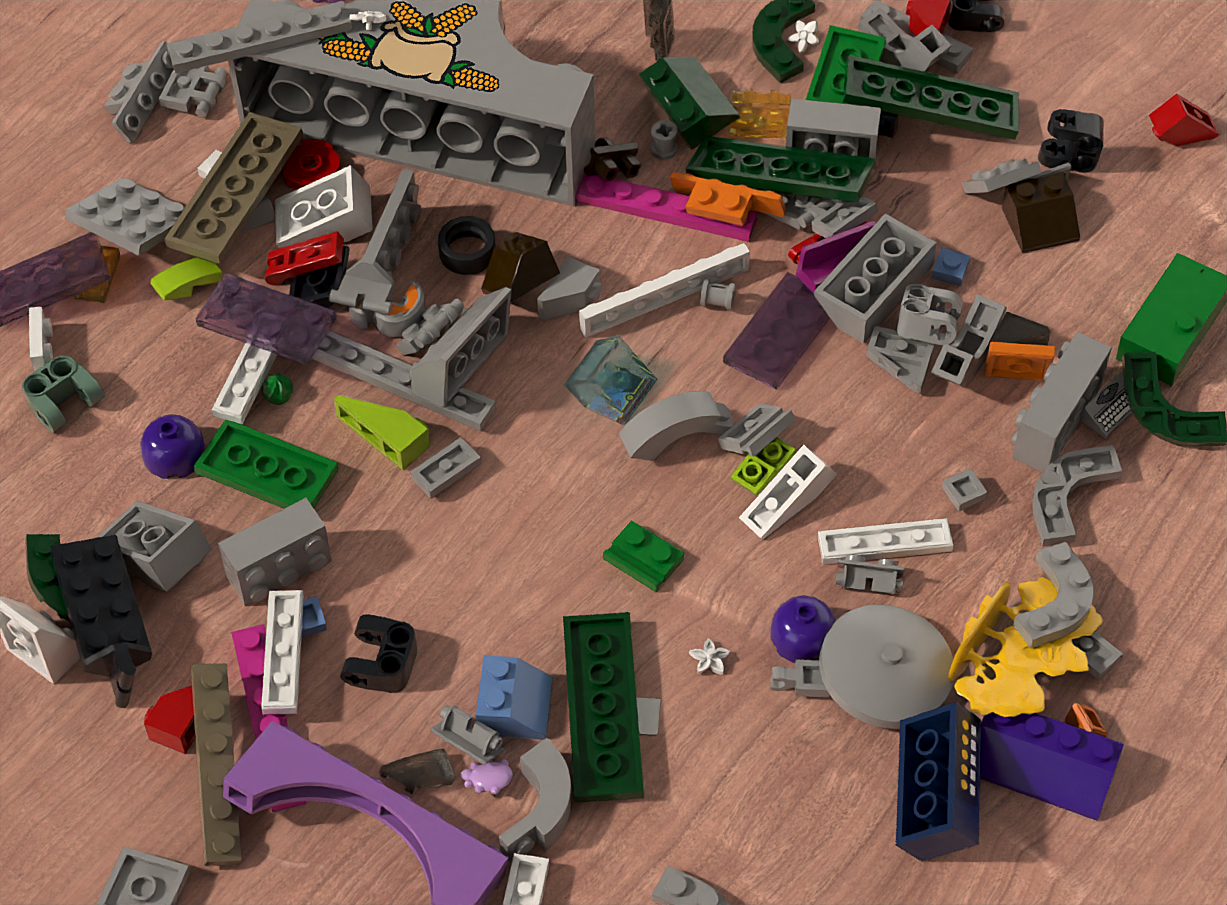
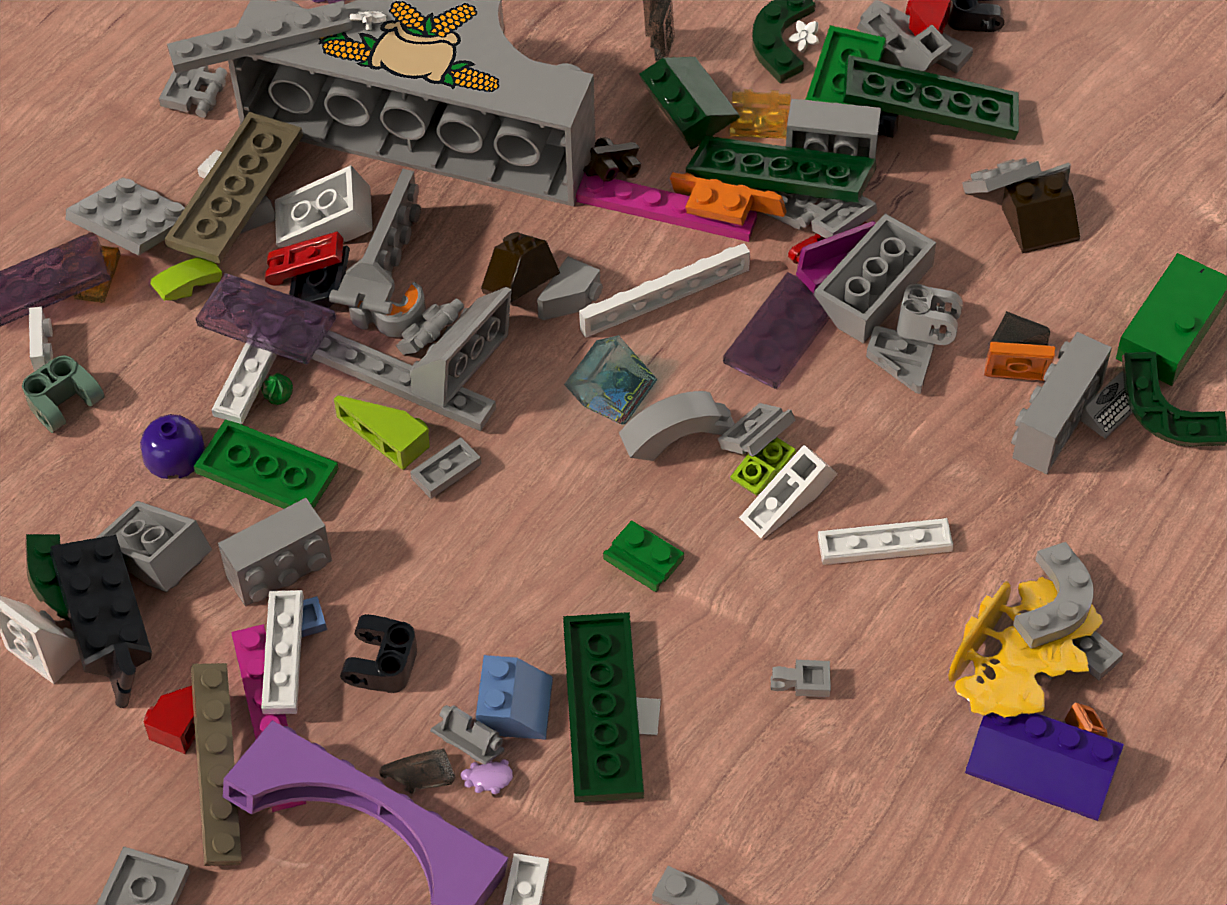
light grey bracket [104,41,174,143] -> none
red plate [281,139,341,190] -> none
black tyre [438,216,496,275] -> none
light grey arch [499,738,572,862] -> none
light grey bush [651,120,678,160] -> none
white plant [689,638,730,675] -> none
light grey bush [700,279,736,310] -> none
dark purple cylinder [770,595,836,663] -> none
light grey dish [819,605,954,728] -> none
light grey hinge [835,555,905,595] -> none
dark blue brick [896,702,981,862] -> none
medium blue plate [931,248,971,286] -> none
light grey arch [931,294,1007,387] -> none
light grey plate [942,468,988,512] -> none
light grey plate [1032,445,1122,546] -> none
black piece [1038,109,1104,173] -> none
red slope [1149,93,1220,146] -> none

